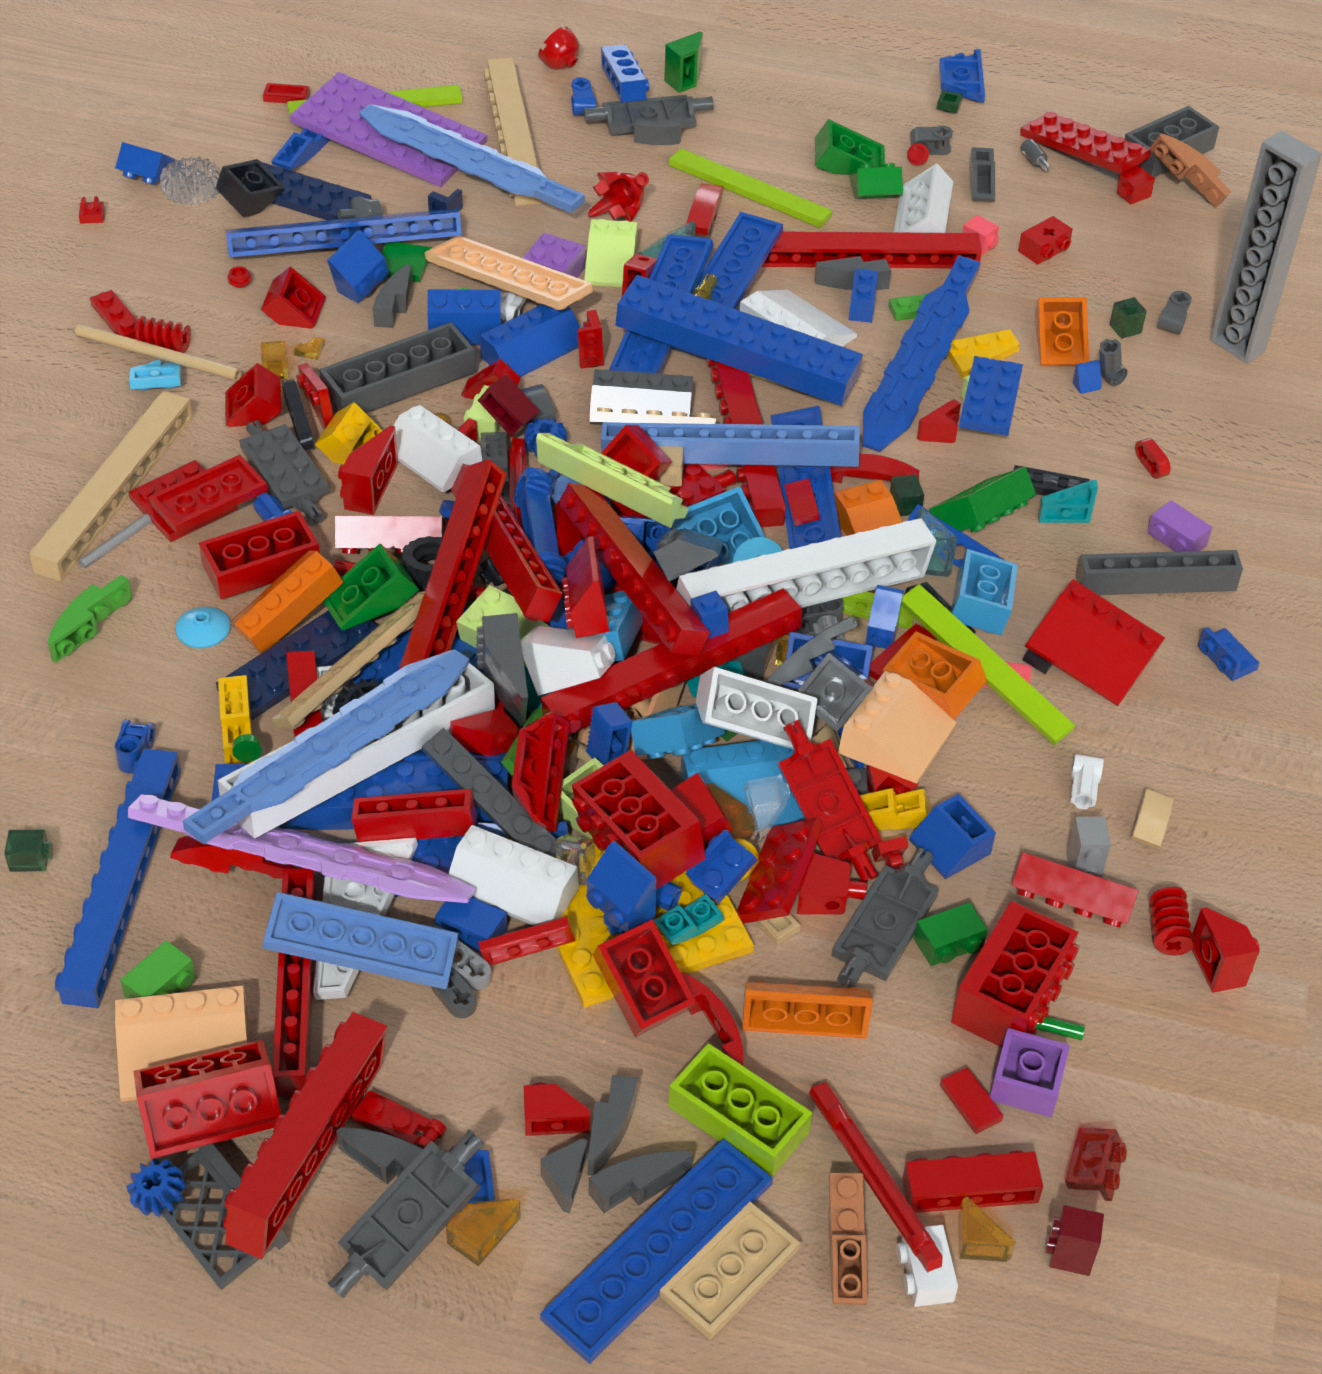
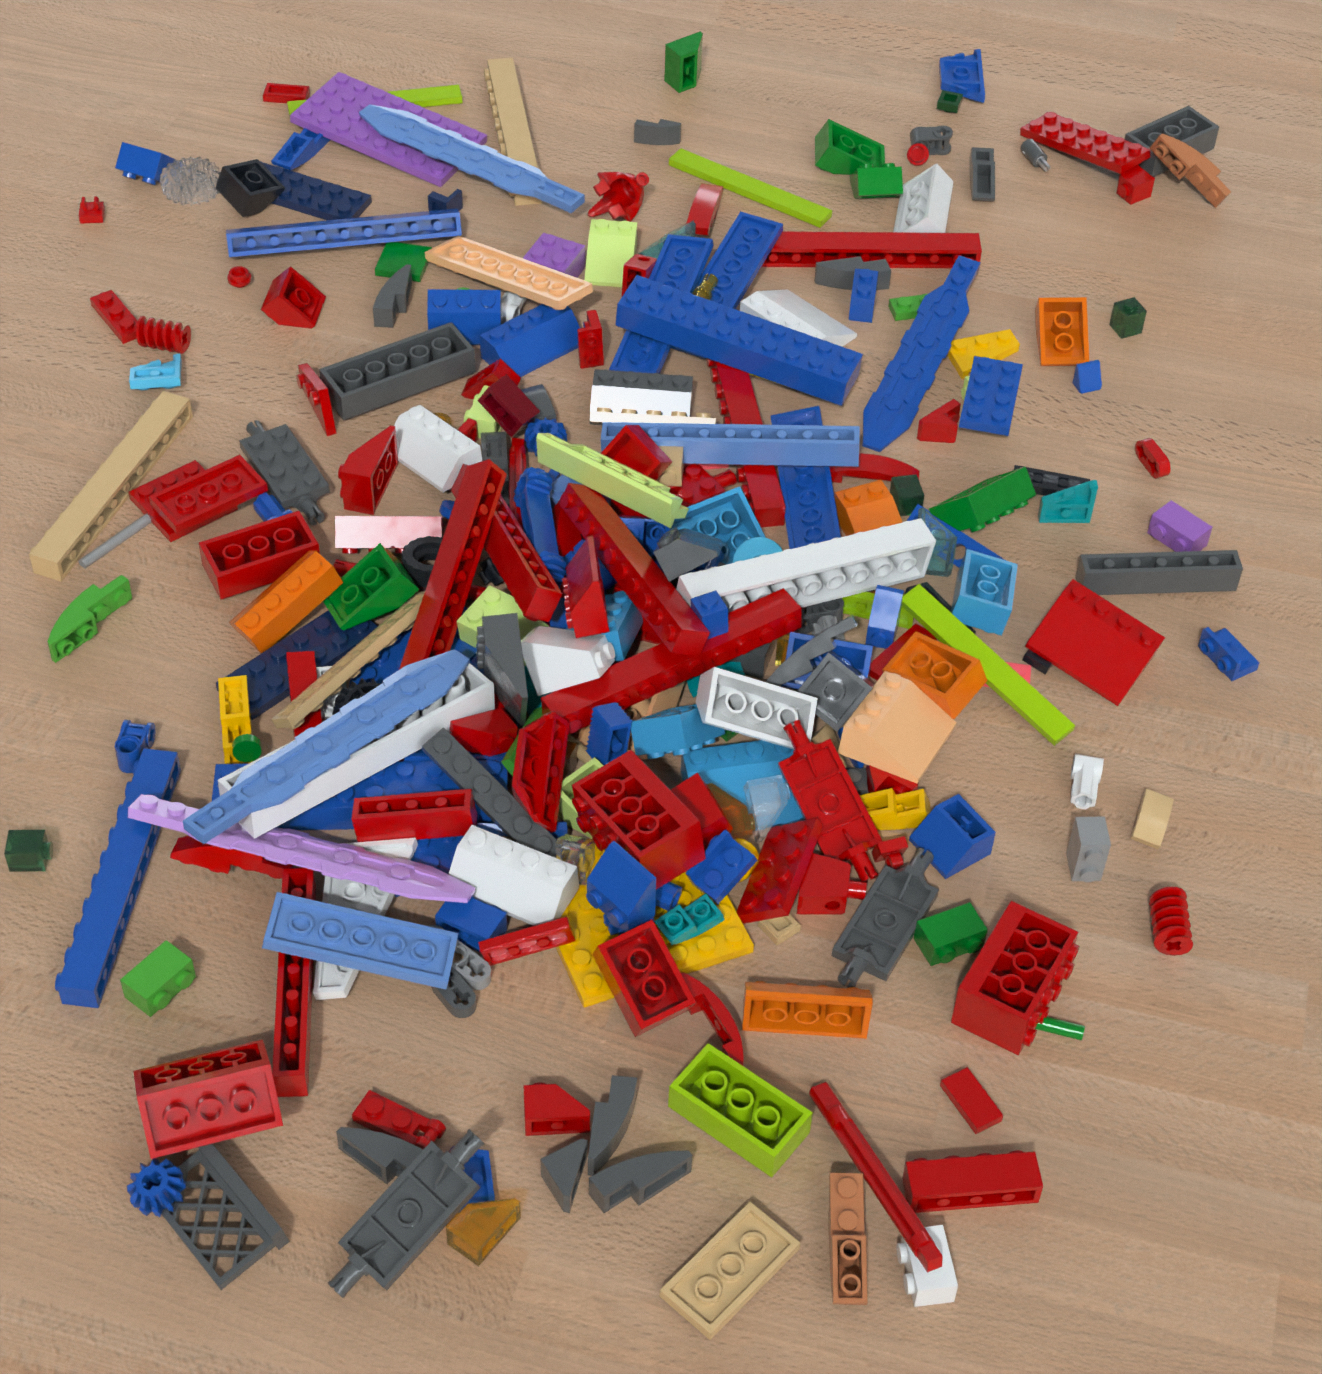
tan piece [75,324,242,381] -> none
light nougat slope [115,986,249,1102] -> none
medium azure dish [175,607,231,648] -> none
red brick [223,1011,387,1260] -> none
red slope [225,363,282,427] -> none
clear yellow brick [261,341,288,379] -> none
black beam [282,379,314,451] -> none
clear yellow tile [294,338,325,360] -> none
yellow slope [315,402,383,464] -> none
blue slope [327,230,389,304] -> none
dark grey piece [338,197,383,219] -> none
red cylinder [538,26,580,70] -> none
blue plate [540,1139,773,1364] -> none
blue piece [571,77,596,116] -> none
dark grey plate [583,95,714,135] -> none
blue brick [601,44,649,103] -> none
red tile [784,478,820,526] -> none
clear yellow slope [958,1196,1016,1262] -> none
coral brick [962,215,999,255] -> none
medium lavender brick [990,1028,1070,1118] -> none
brick [1011,852,1139,928] -> none
red brick [1018,216,1073,265] -> none
dark red brick [1045,1205,1104,1276] -> none
clear red bracket [1065,1128,1127,1201] -> none
dark grey piece [1099,339,1128,386] -> none
dark grey piece [1157,291,1192,335] -> none
red slope [1191,907,1260,993] -> none
light grey brick [1210,130,1322,364] -> none

